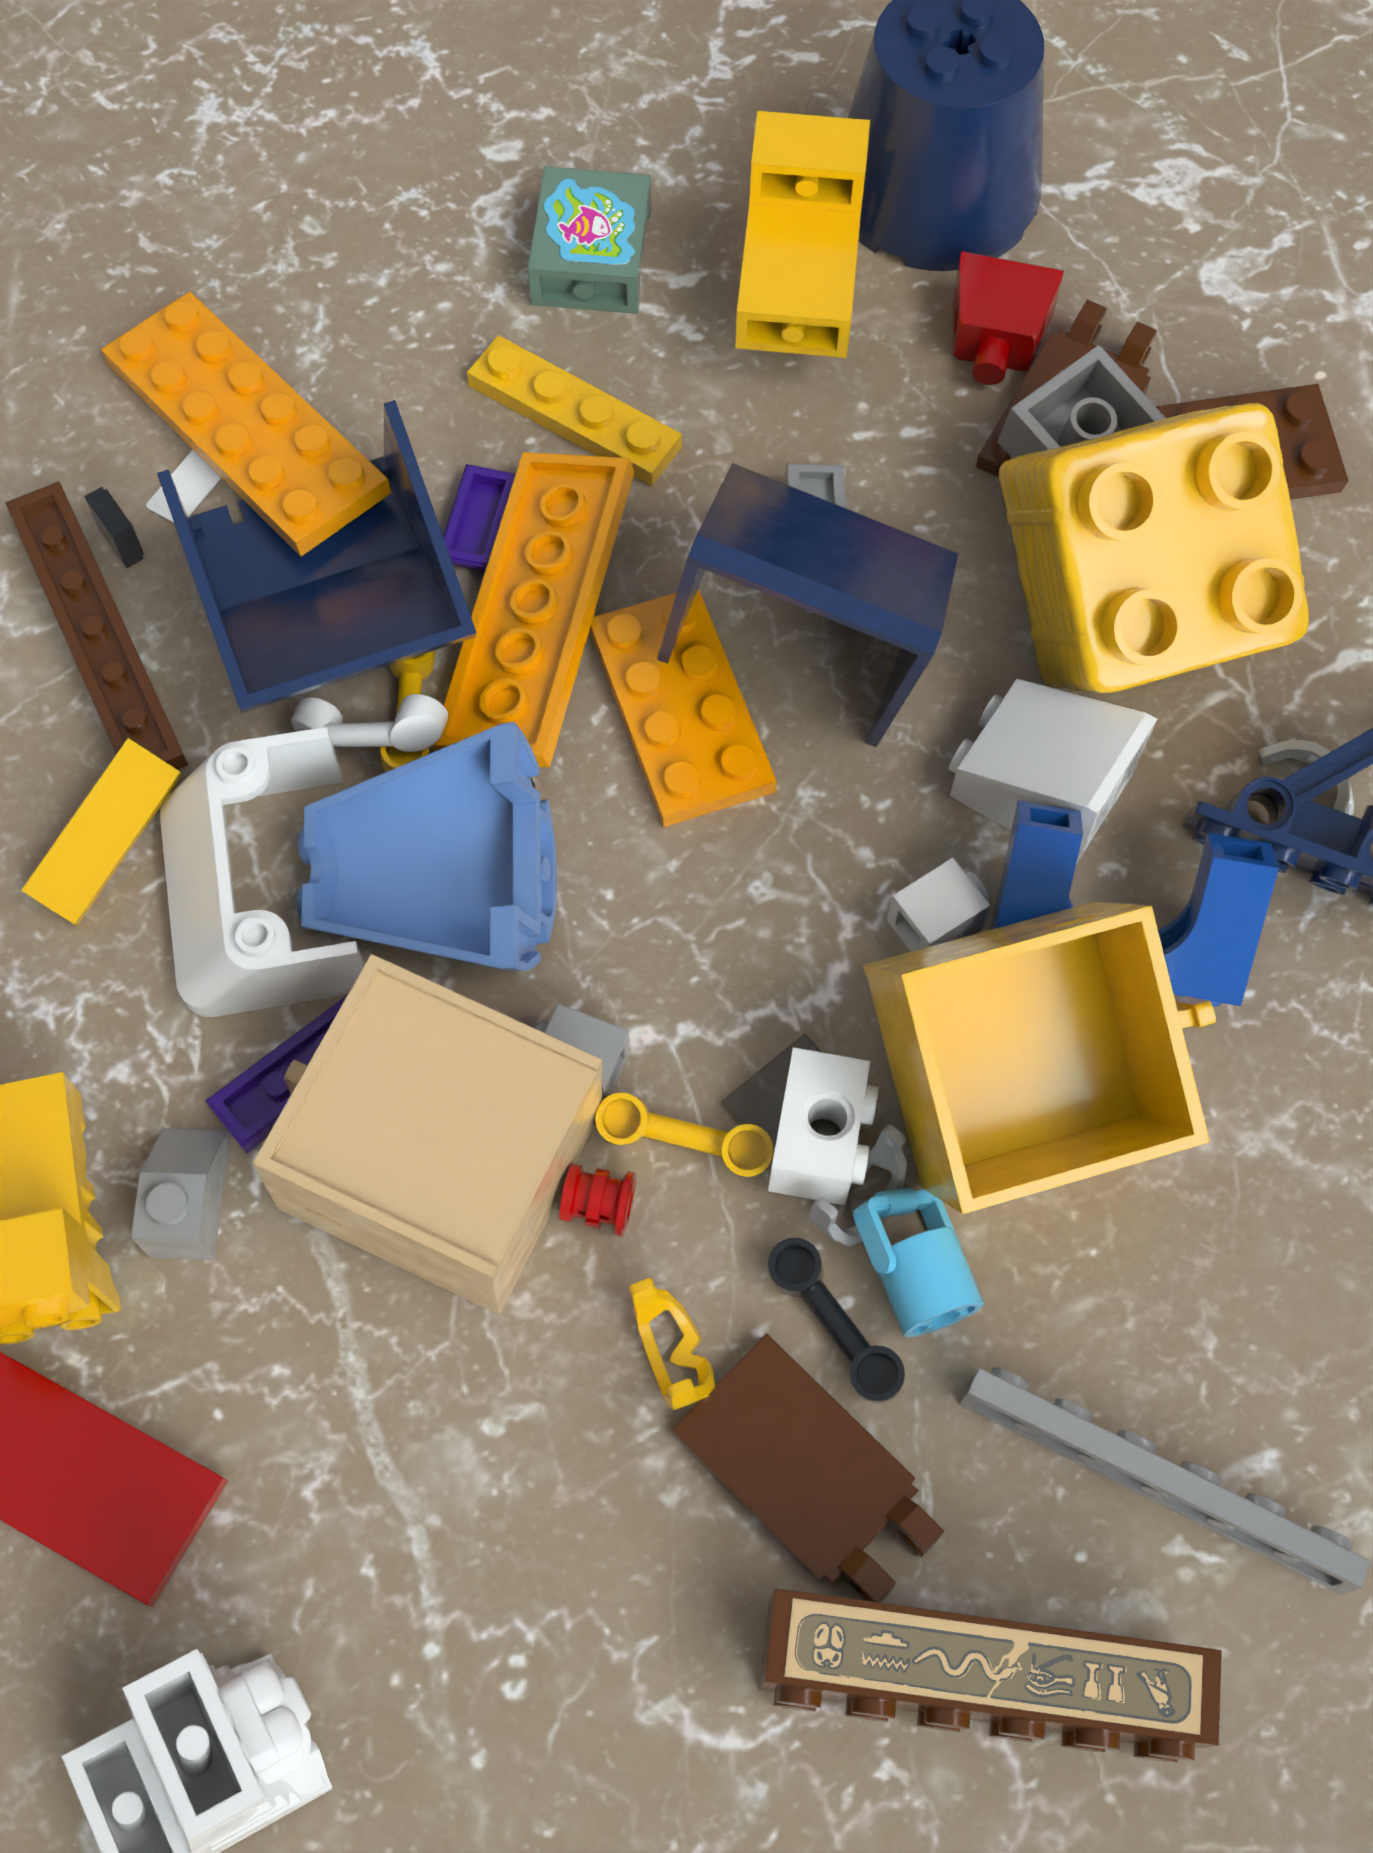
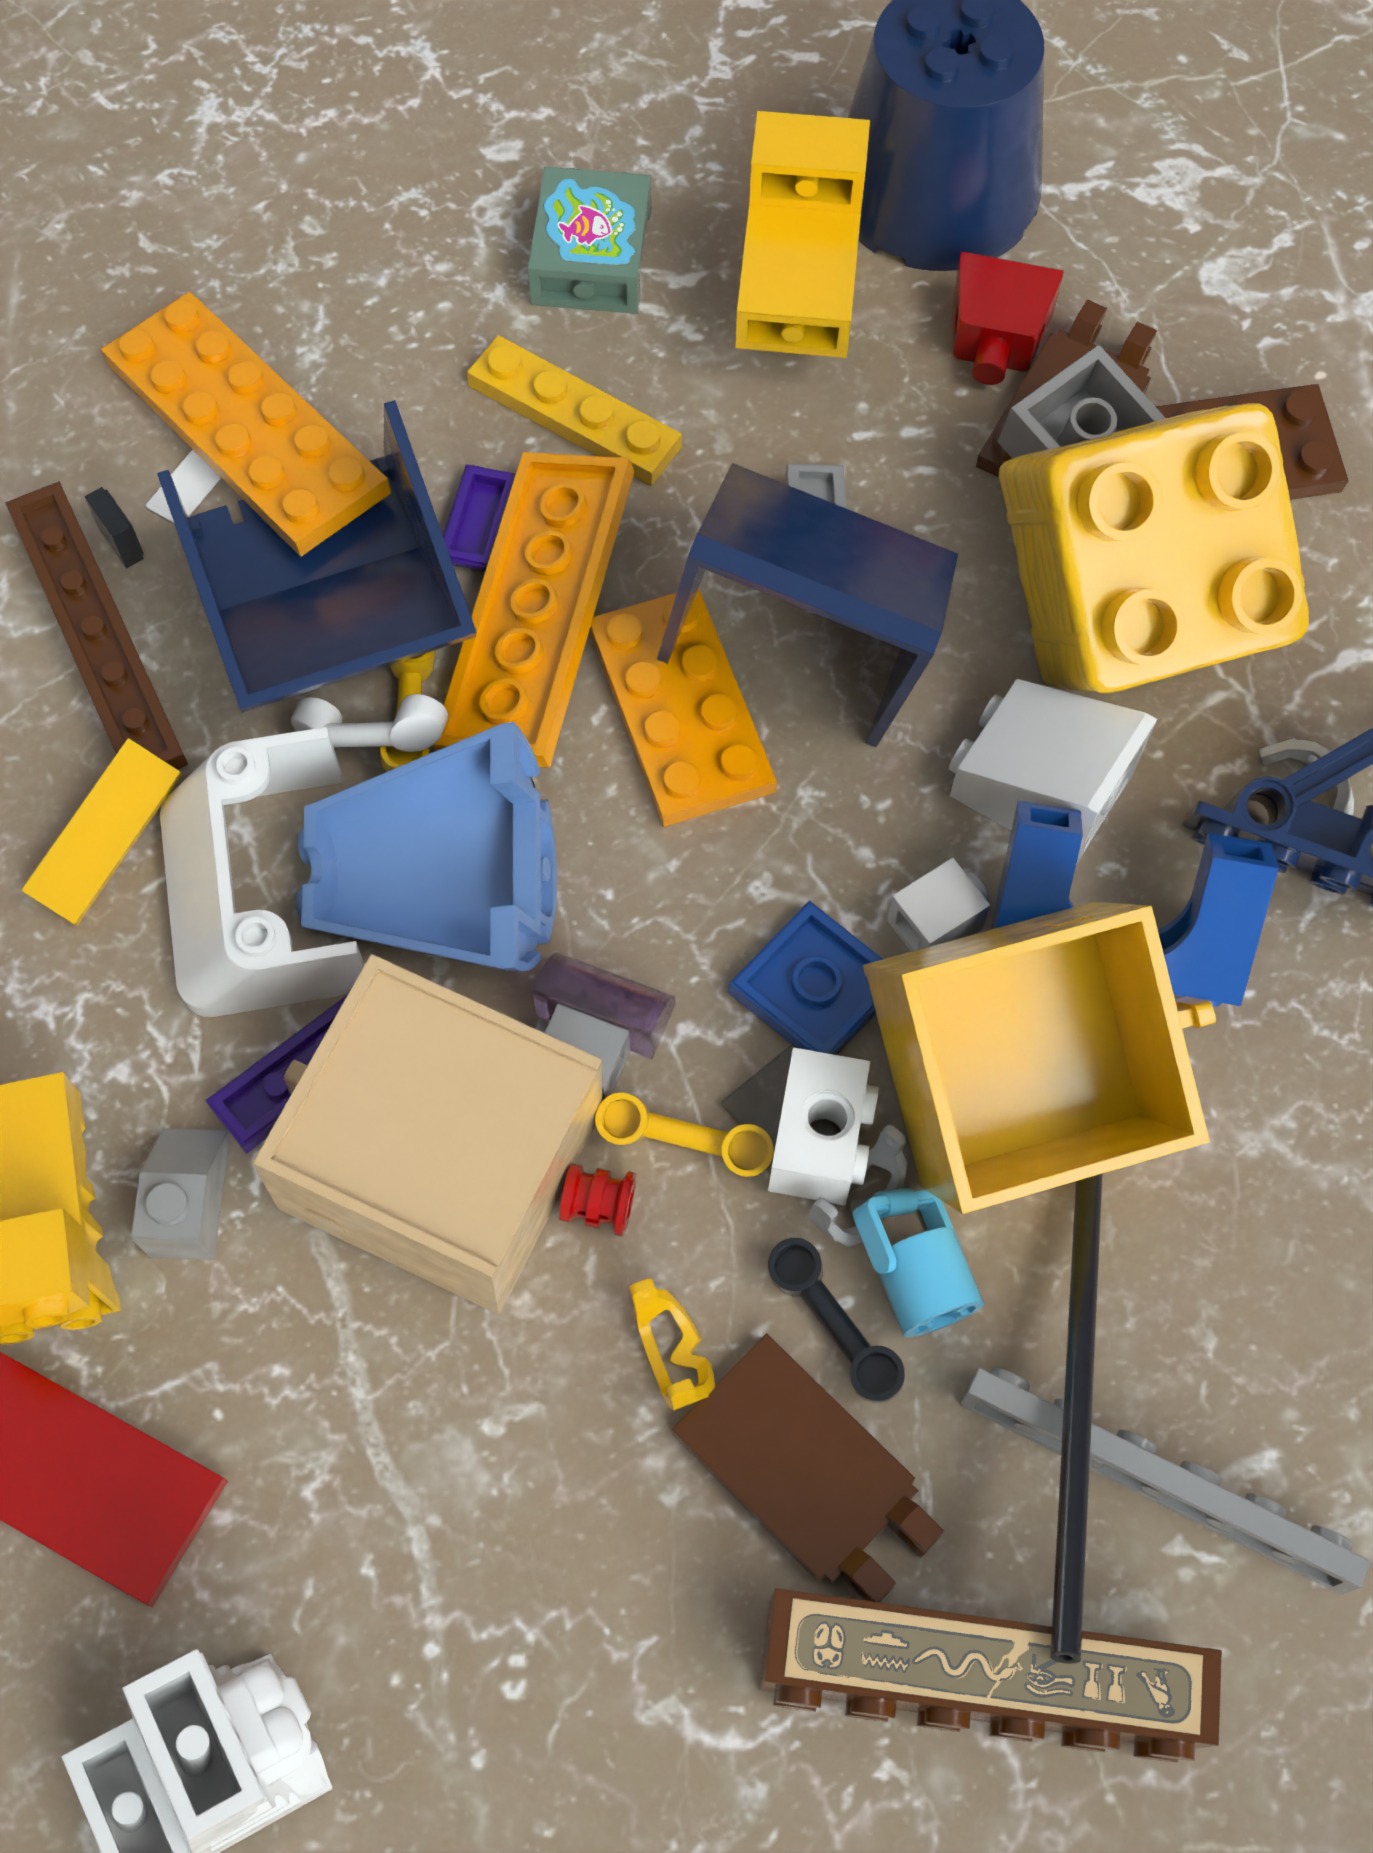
none -> clear purple brick [532,952,676,1059]
none -> blue tile [728,900,883,1055]
none -> black piece [1050,1174,1103,1664]

